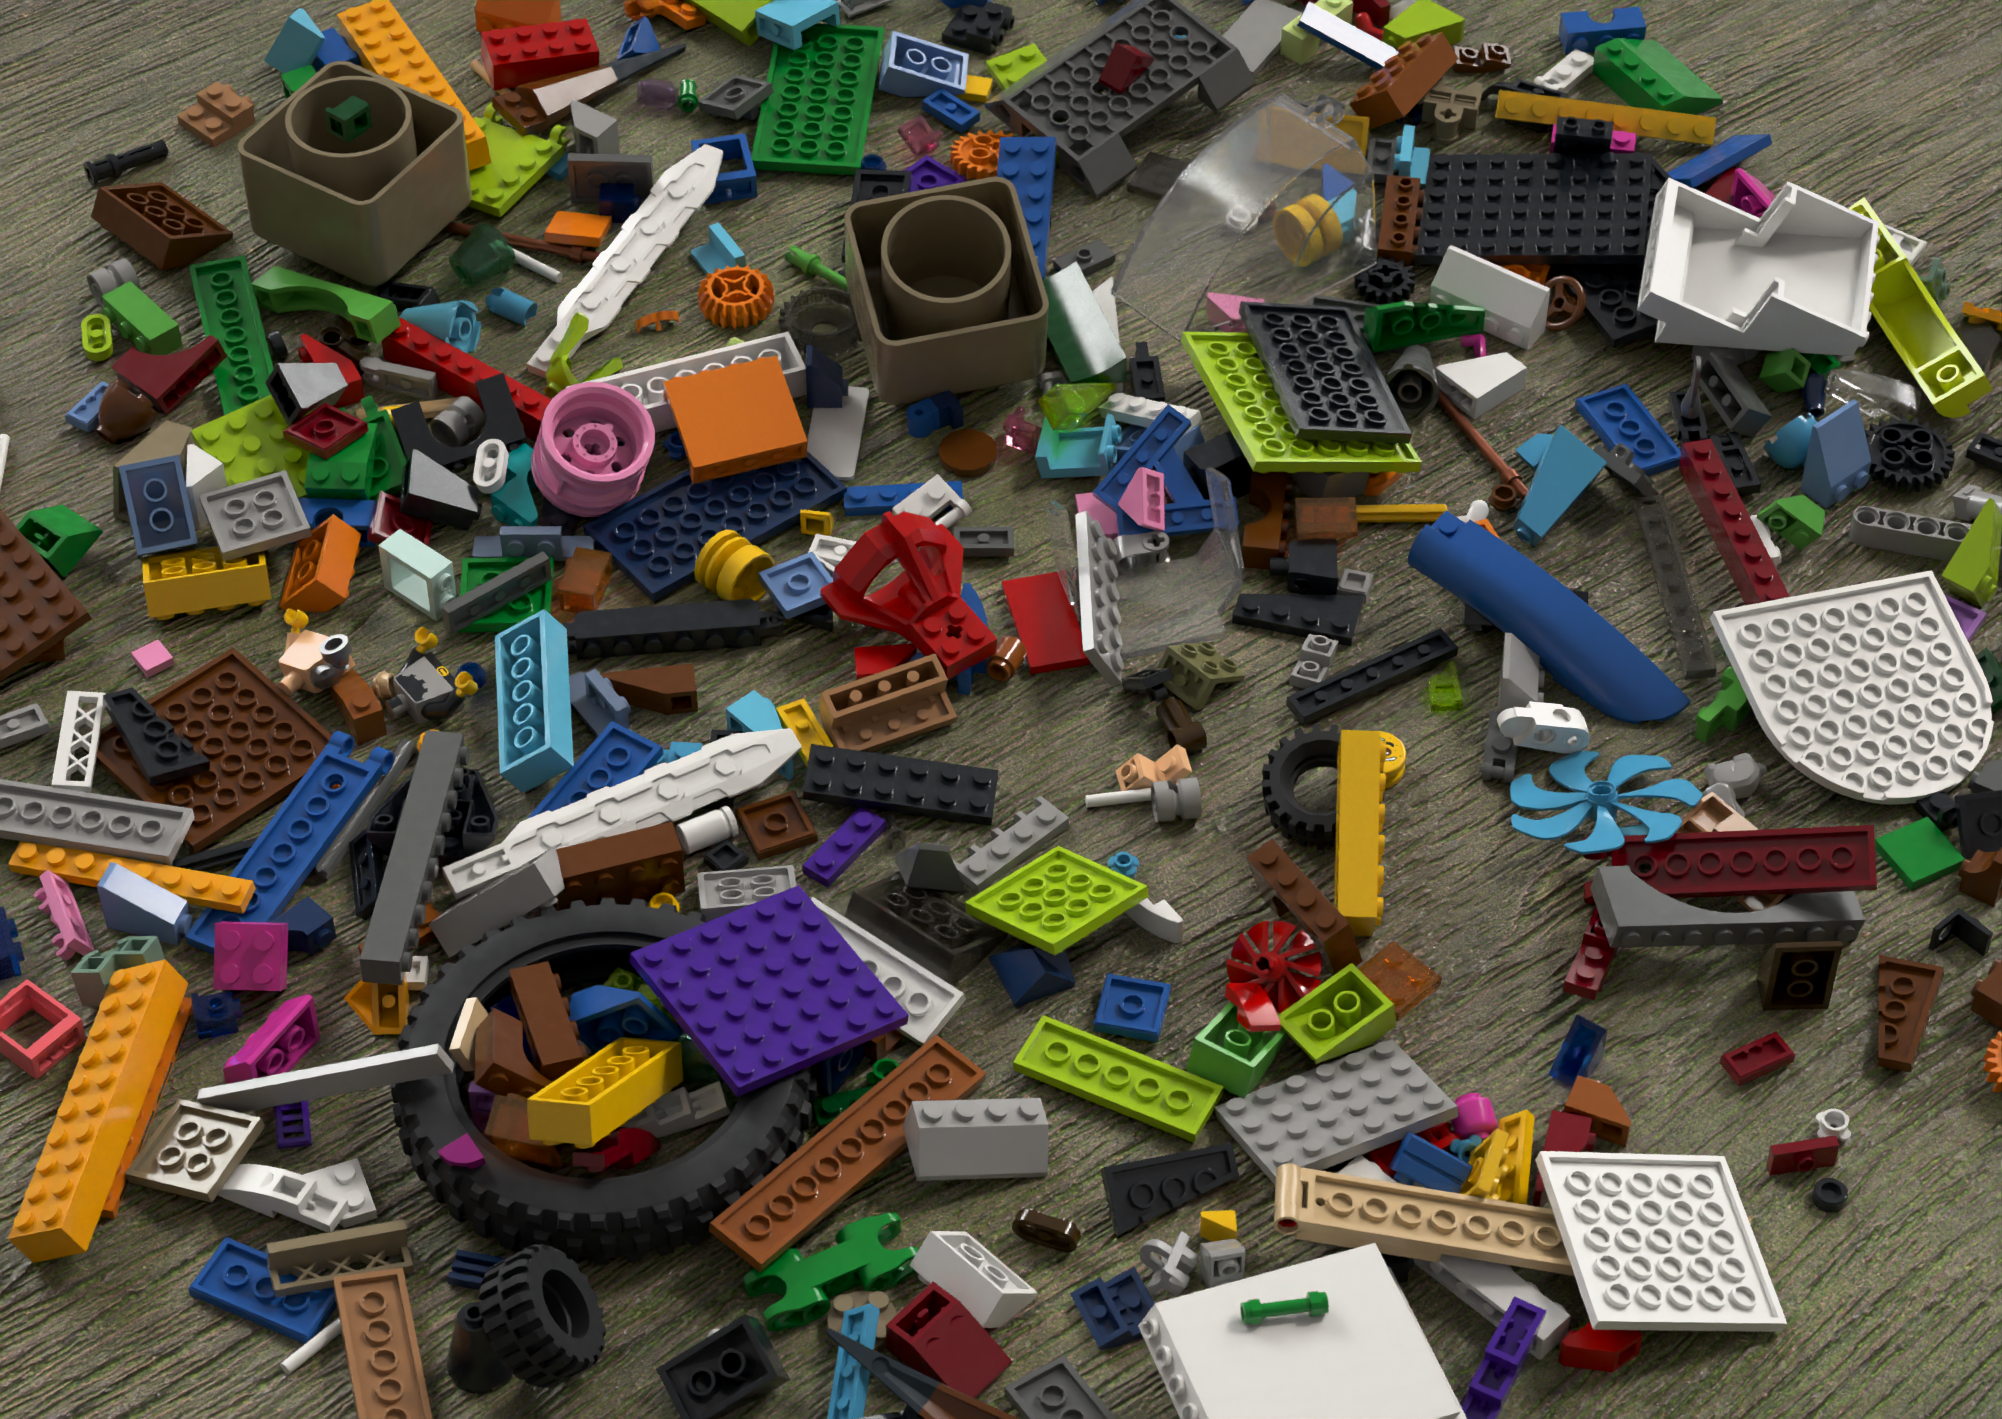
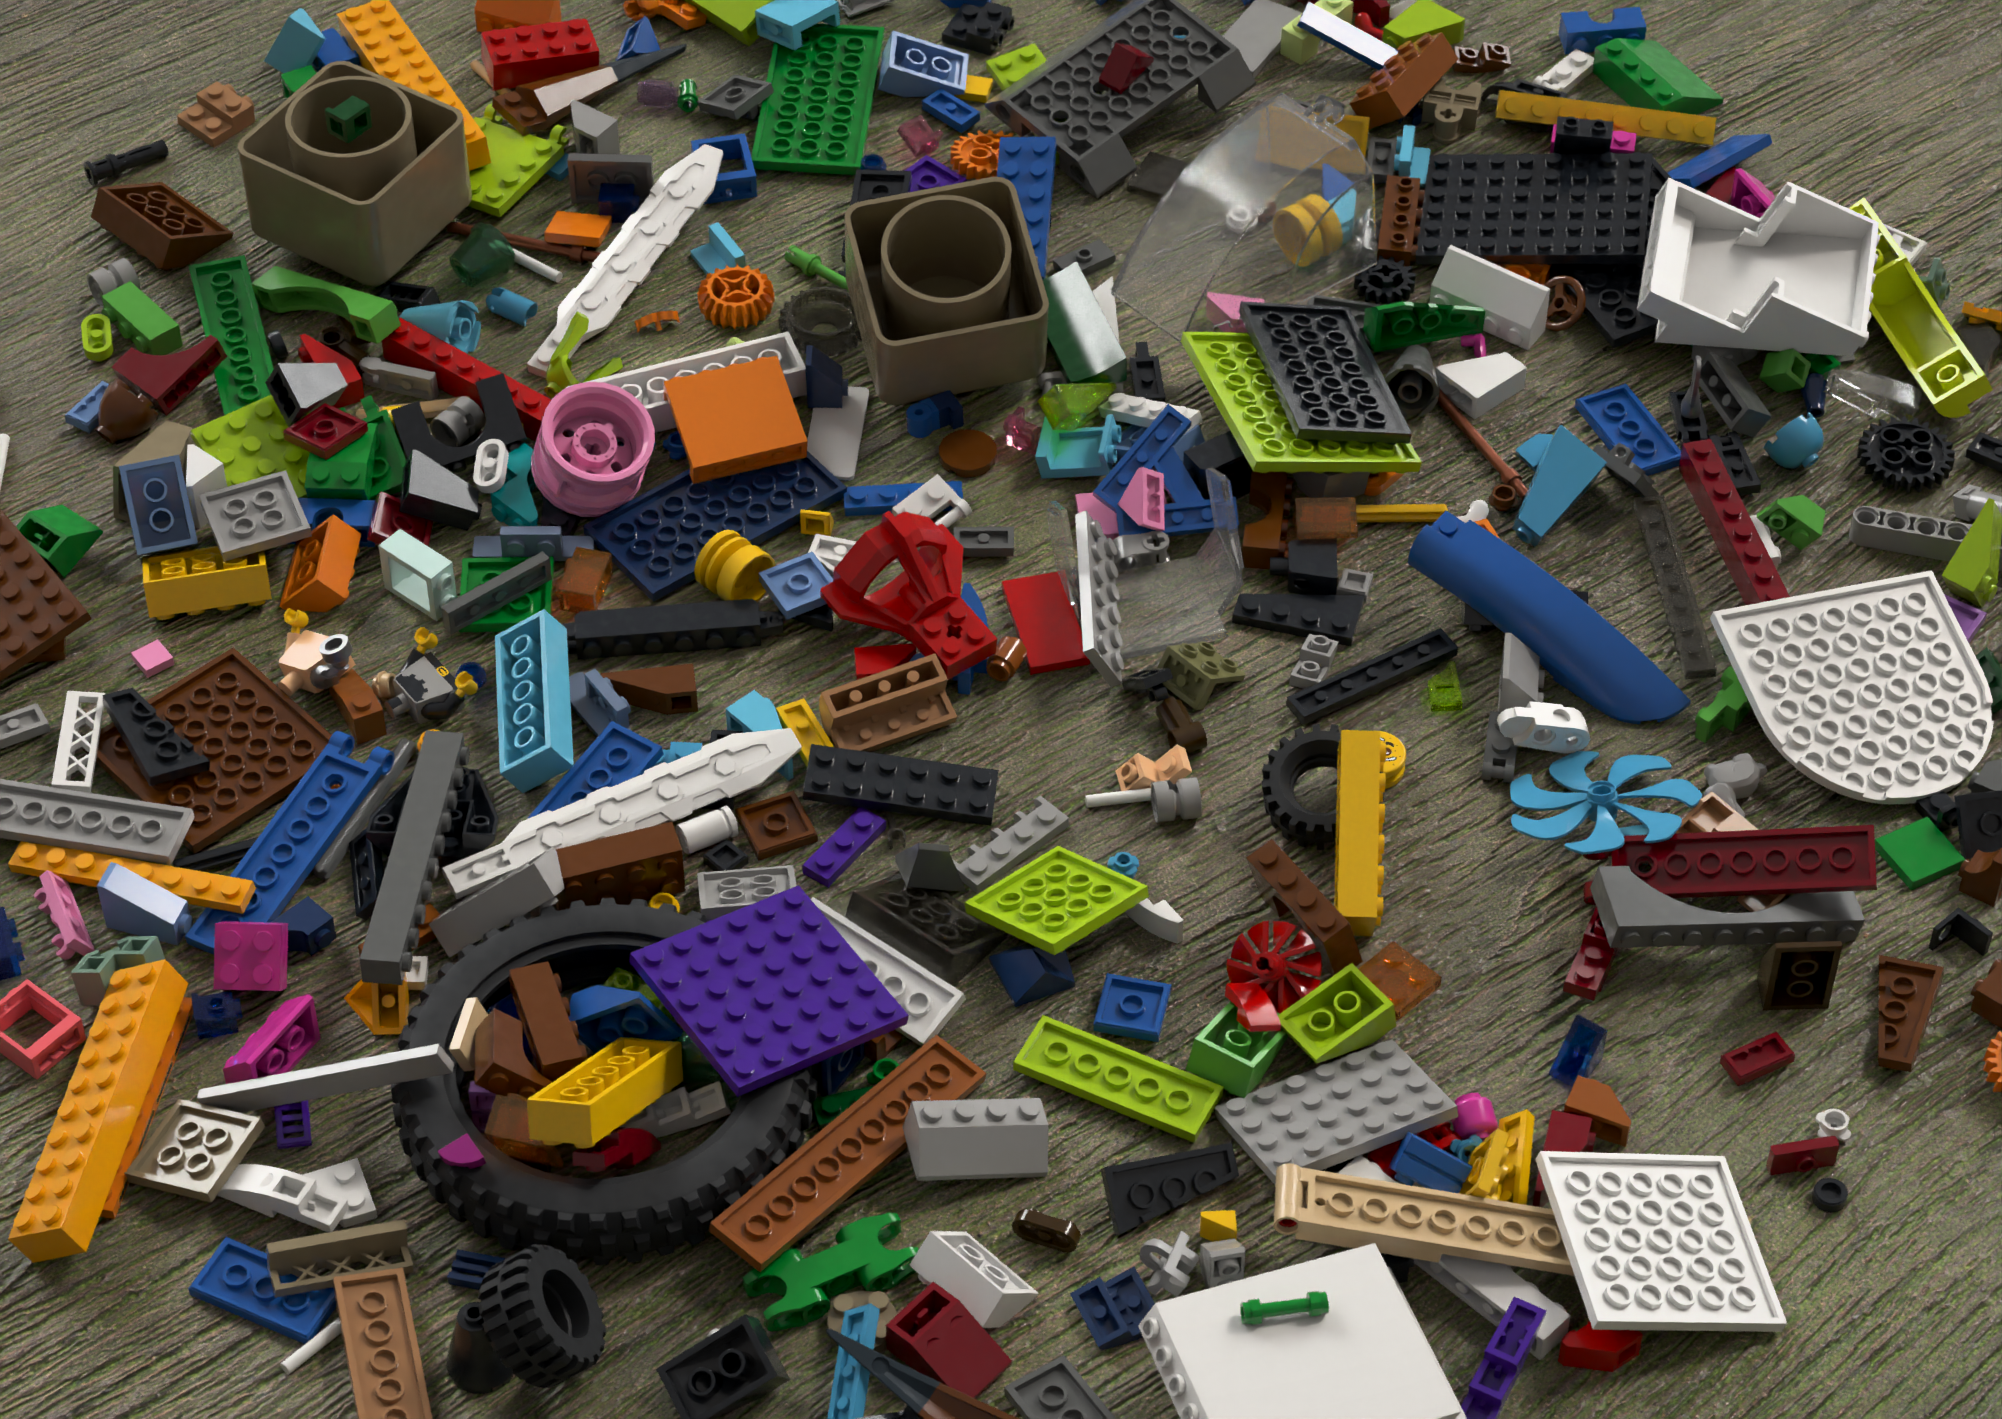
medium blue slope [1800,399,1871,509] -> none

